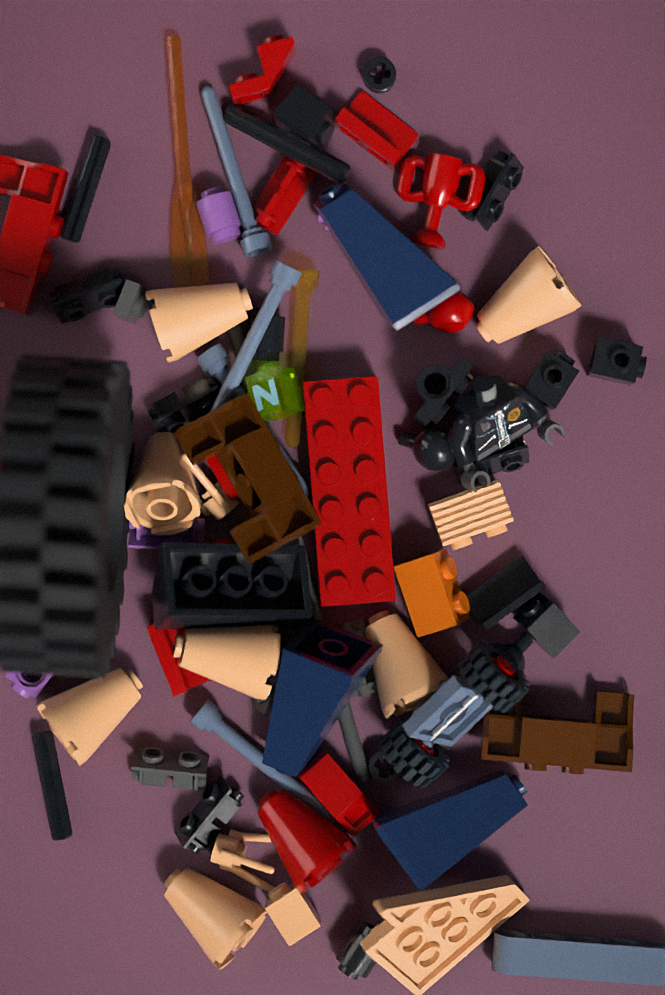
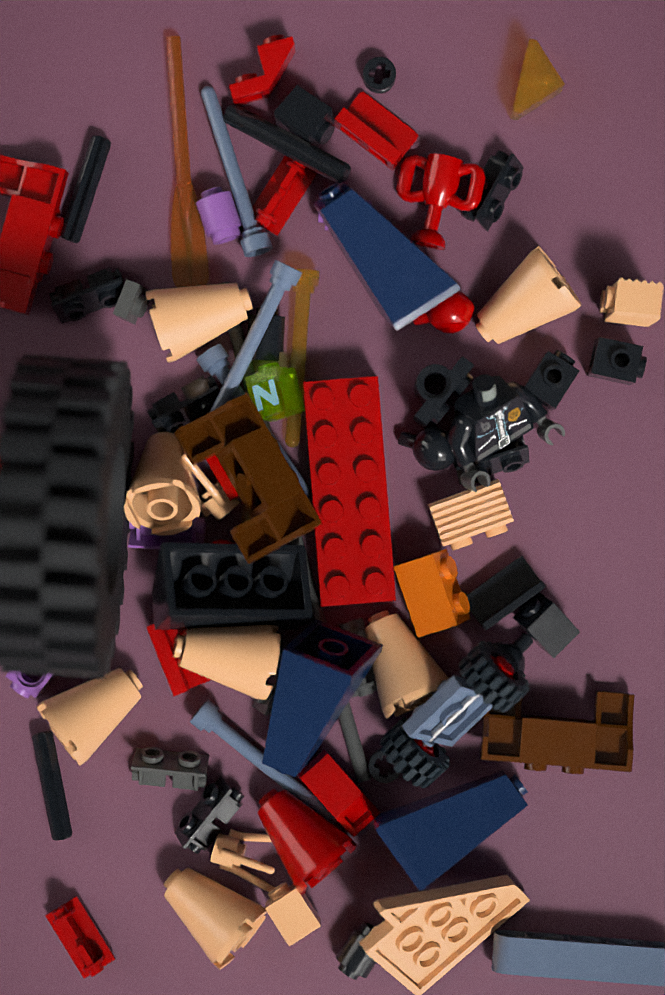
none -> red hinge [45,896,116,979]
none -> clear yellow slope [510,38,565,120]
none -> light nougat brick [599,278,664,327]

